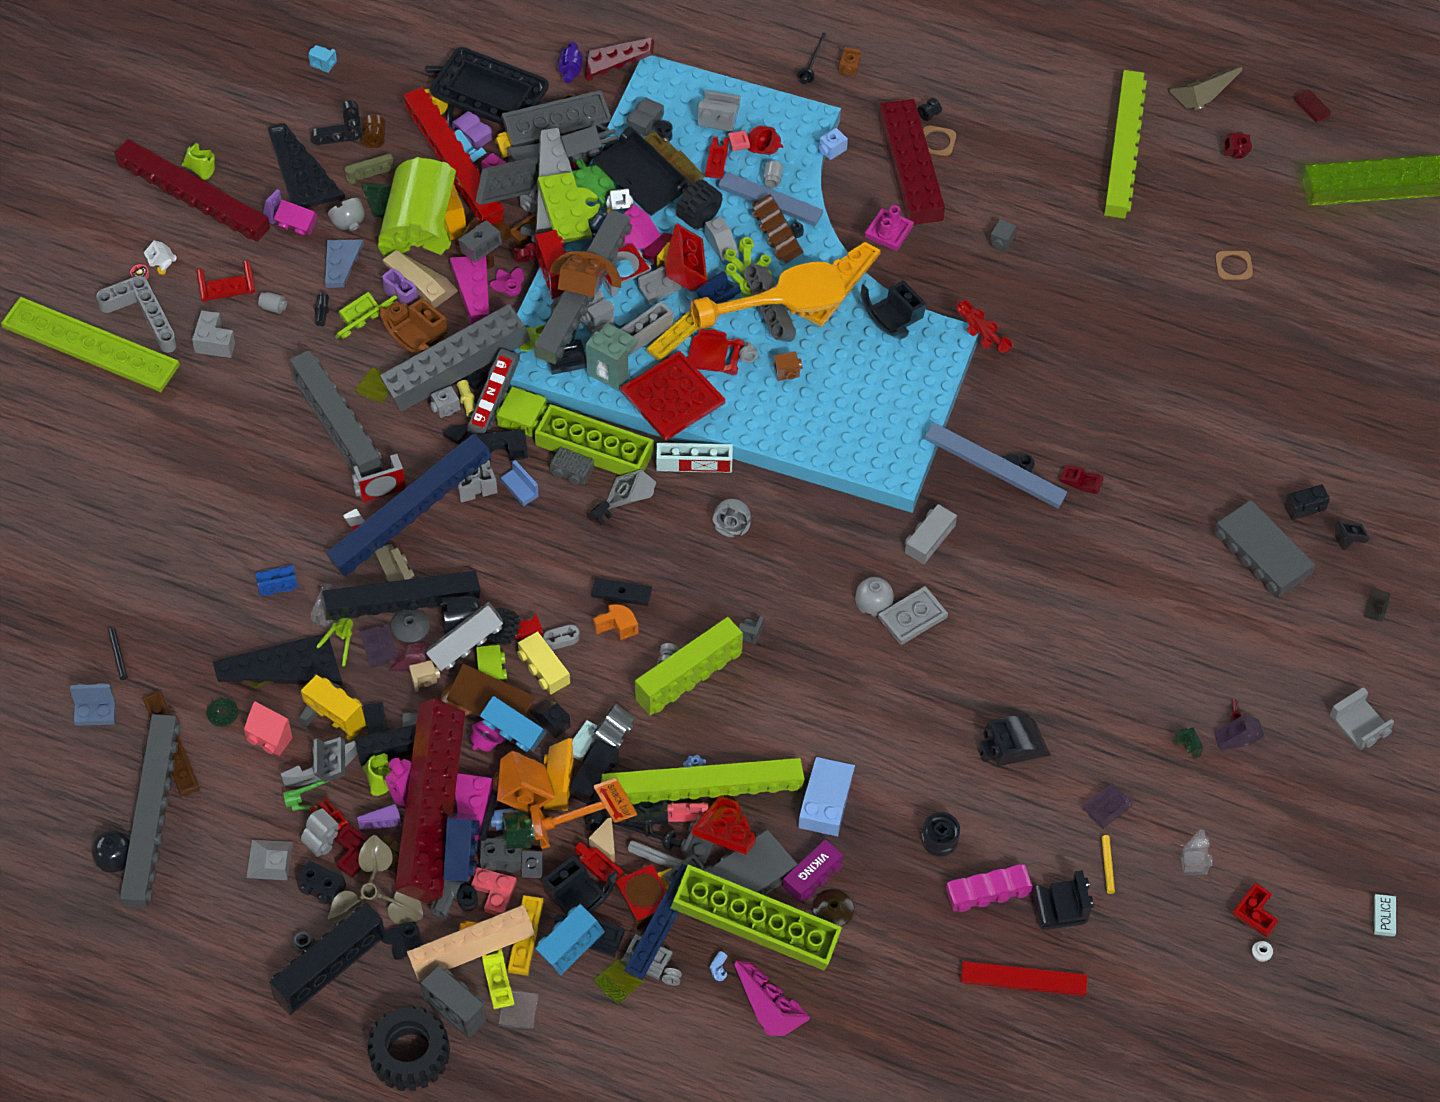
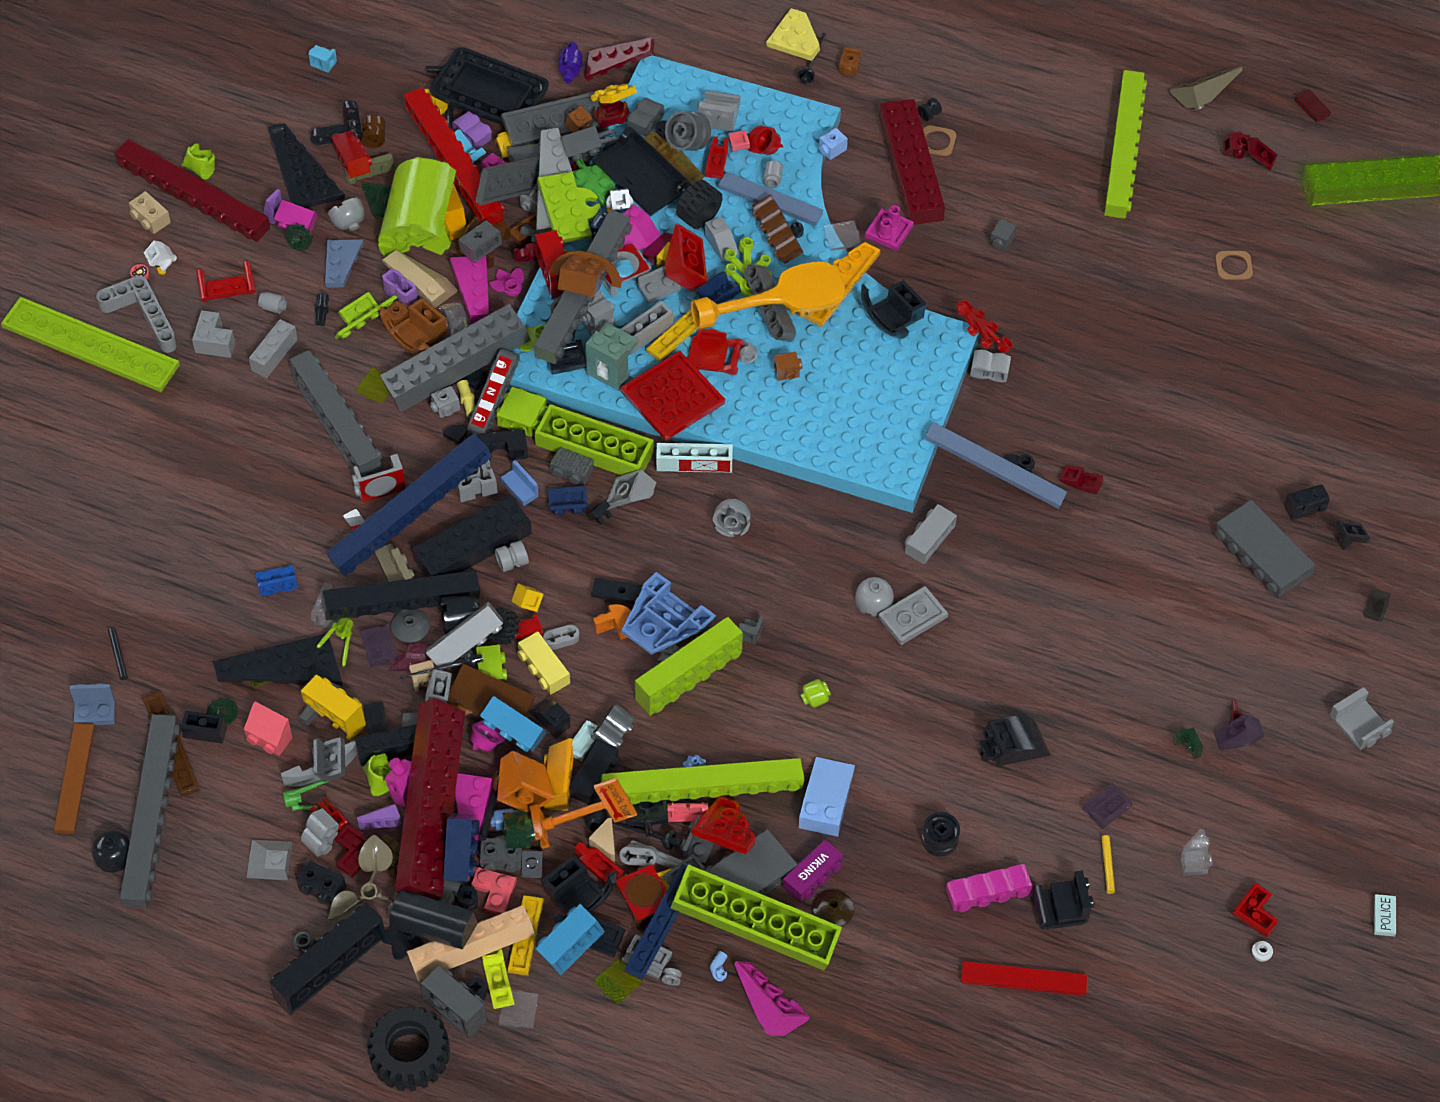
none -> dark orange tile [54,723,95,834]
none -> tan brick [129,191,171,234]
none -> black brick [181,711,227,744]
none -> light grey brick [249,319,298,378]
none -> clear green gear [285,223,313,251]
none -> red brick [331,131,372,178]
none -> black brick [389,890,478,950]
none -> black sword [400,650,484,679]
none -> black brick [412,495,532,577]
none -> light grey brick [425,669,452,703]
none -> clear slope [439,301,468,336]
none -> black wheel [466,977,487,1001]
none -> light grey wheel [495,540,529,573]
none -> yellow panel [512,584,543,612]
none -> dark blue bracket [548,486,588,515]
none -> dark orange brick [565,105,593,133]
none -> yellow plate [591,84,637,103]
none -> dark red plate [594,100,629,129]
none -> light grey beam [619,844,659,866]
none -> medium blue wedge [621,572,716,655]
none -> dark grey wheel [665,111,711,151]
none -> light yellow plate [766,8,820,61]
none -> lime head [800,679,831,708]
none -> clear piece [823,221,861,251]
none -> light grey brick [970,349,1011,382]
none -> dark red slope [1247,137,1278,170]

